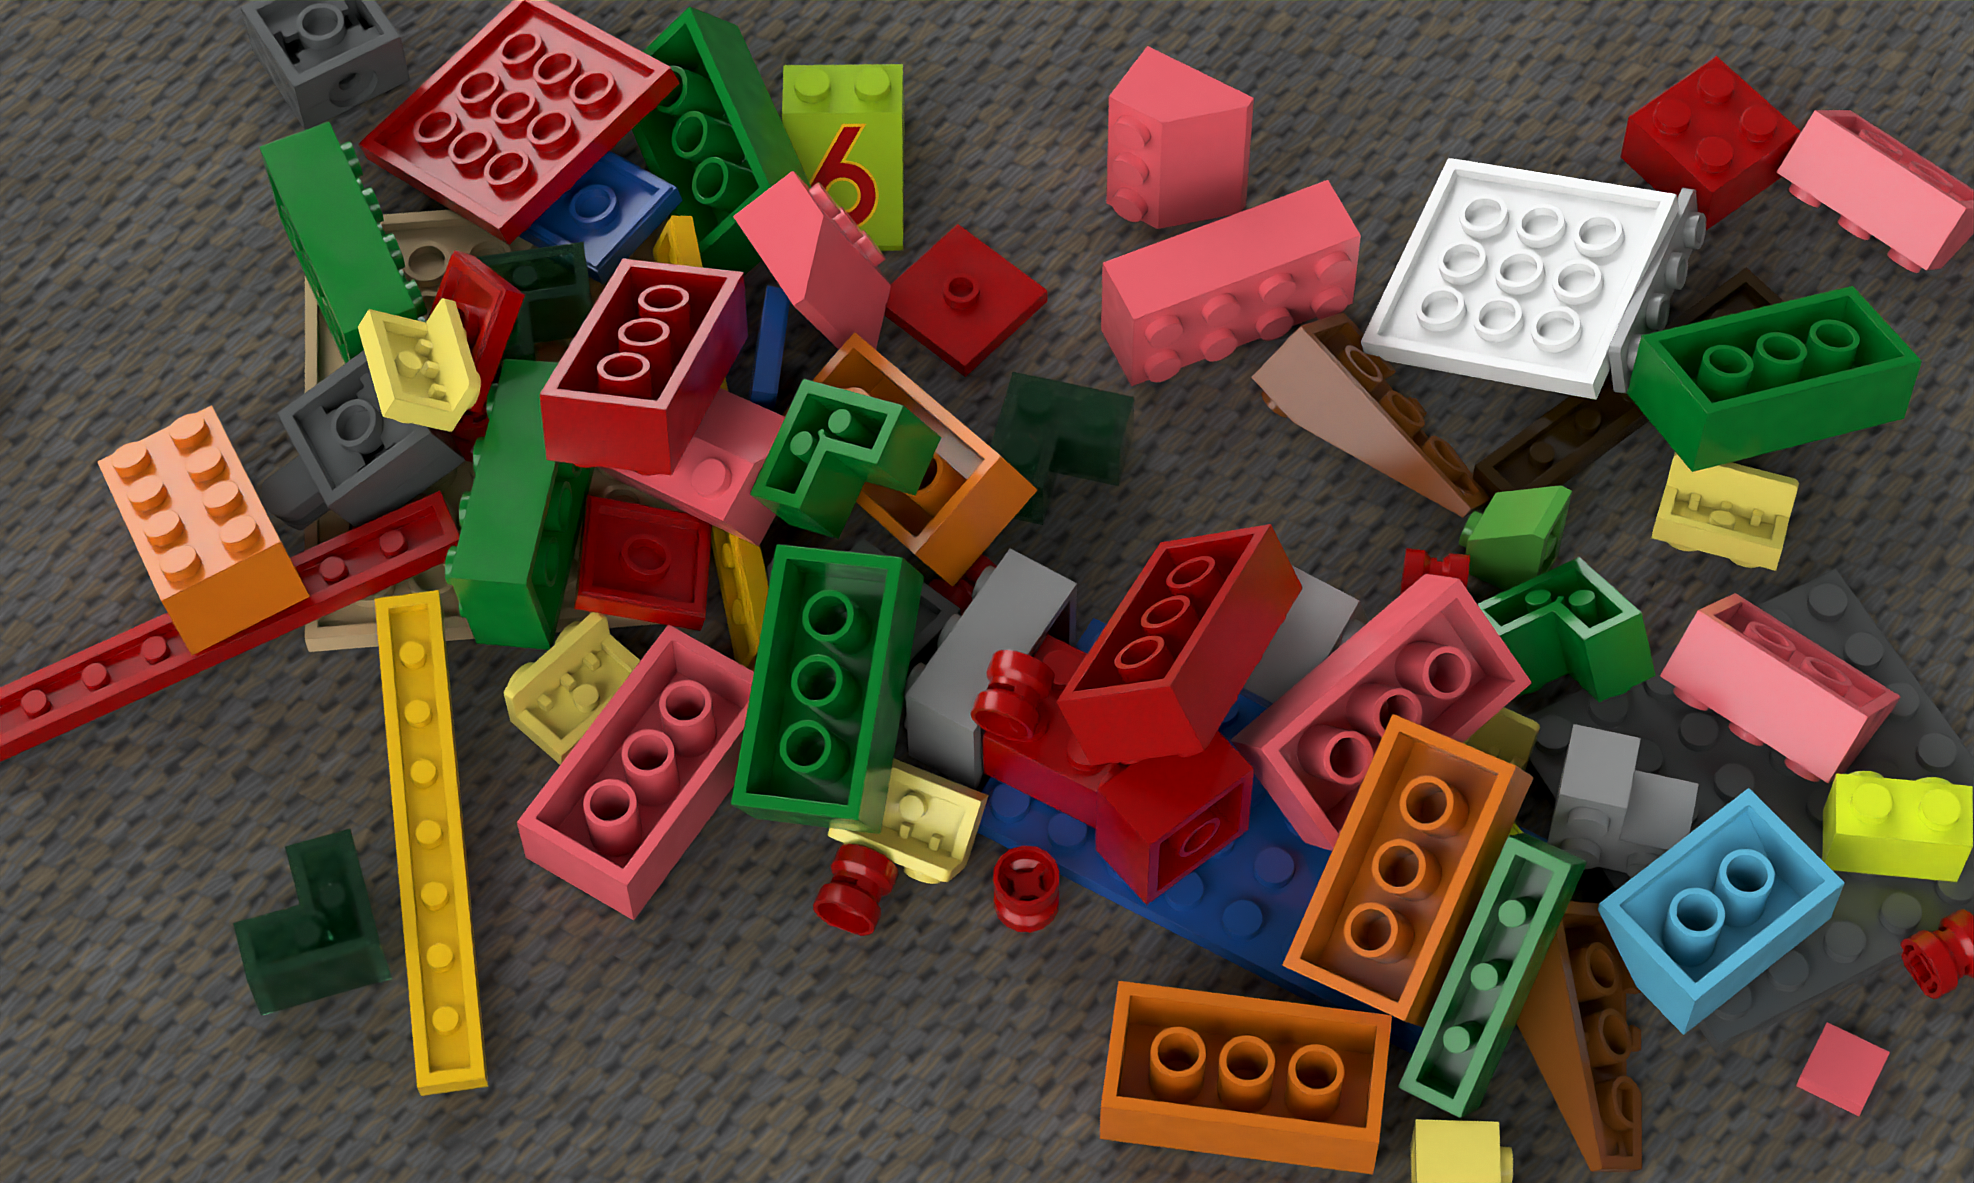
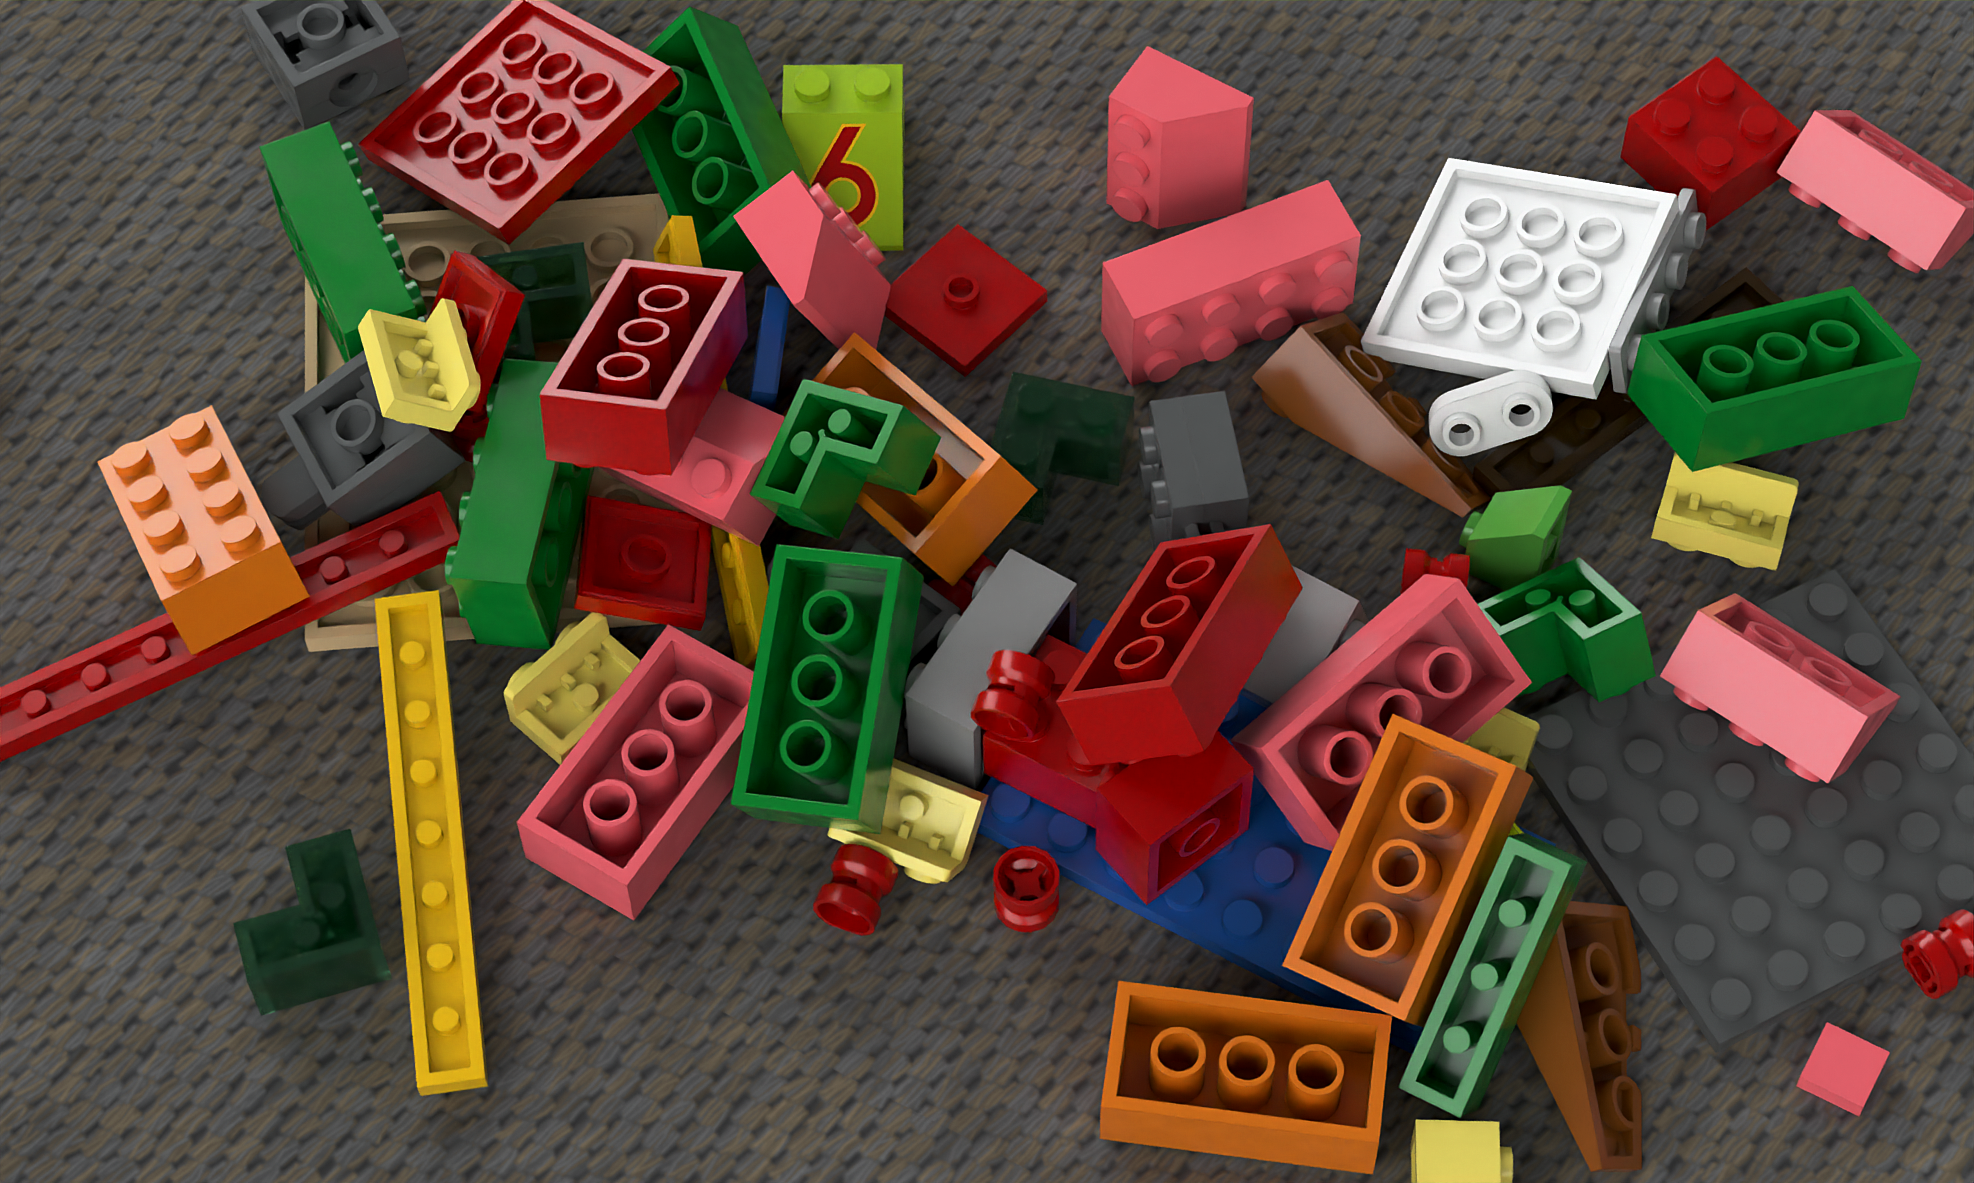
blue tile [518,151,683,285] -> none
light grey brick [1547,724,1699,878] -> none
medium azure slope [1598,788,1845,1035] -> none
neon yellow brick [1822,771,1973,882] -> none
none -> dark grey brick [1137,390,1249,551]
none -> white plate [1429,370,1553,456]

